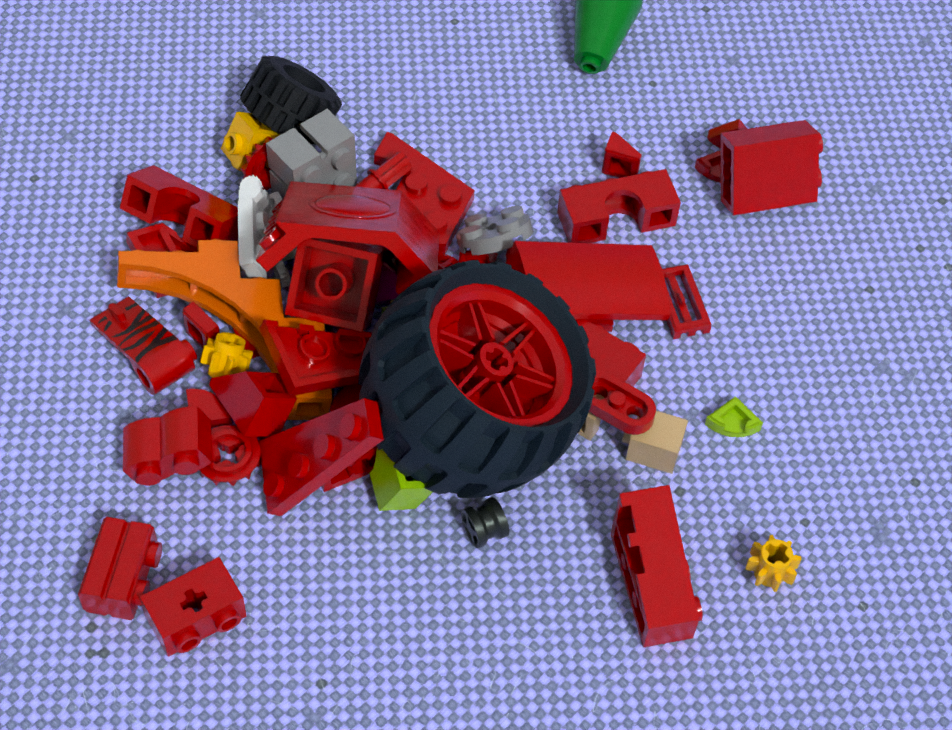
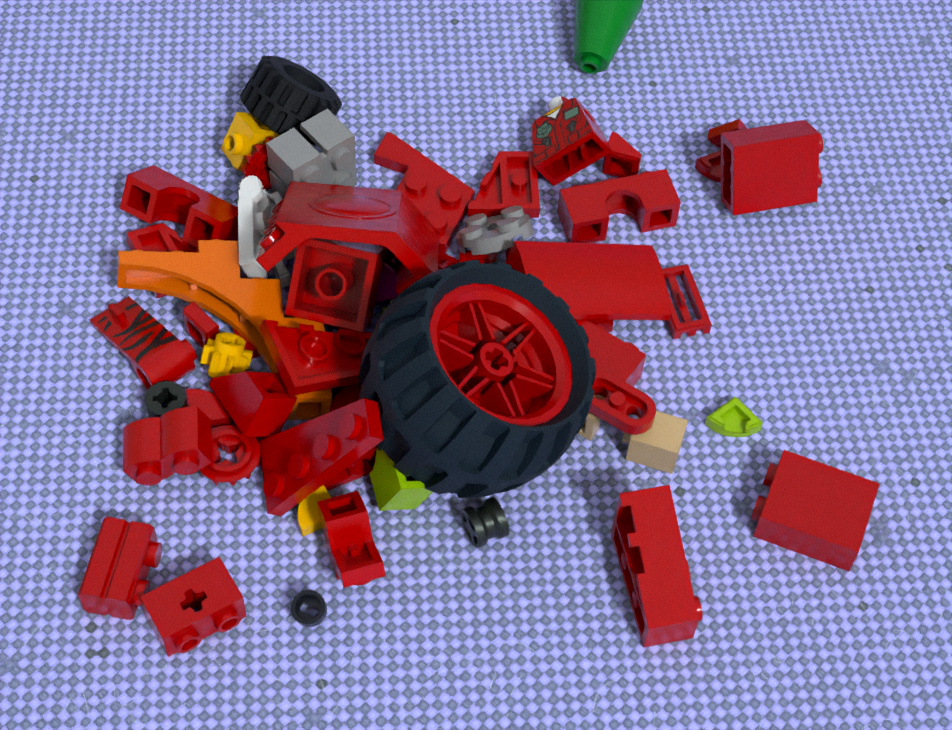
red axle [354,152,412,190] -> none
yellow gear [745,535,802,592] -> none
none -> pearl dark grey wheel [145,381,188,418]
none -> black hinge [291,590,327,627]
none -> yellow tile [298,485,331,537]
none -> red brick [317,491,386,588]
none -> red wing [467,151,540,218]
none -> red torso [532,96,612,186]
none -> red brick [750,450,880,571]

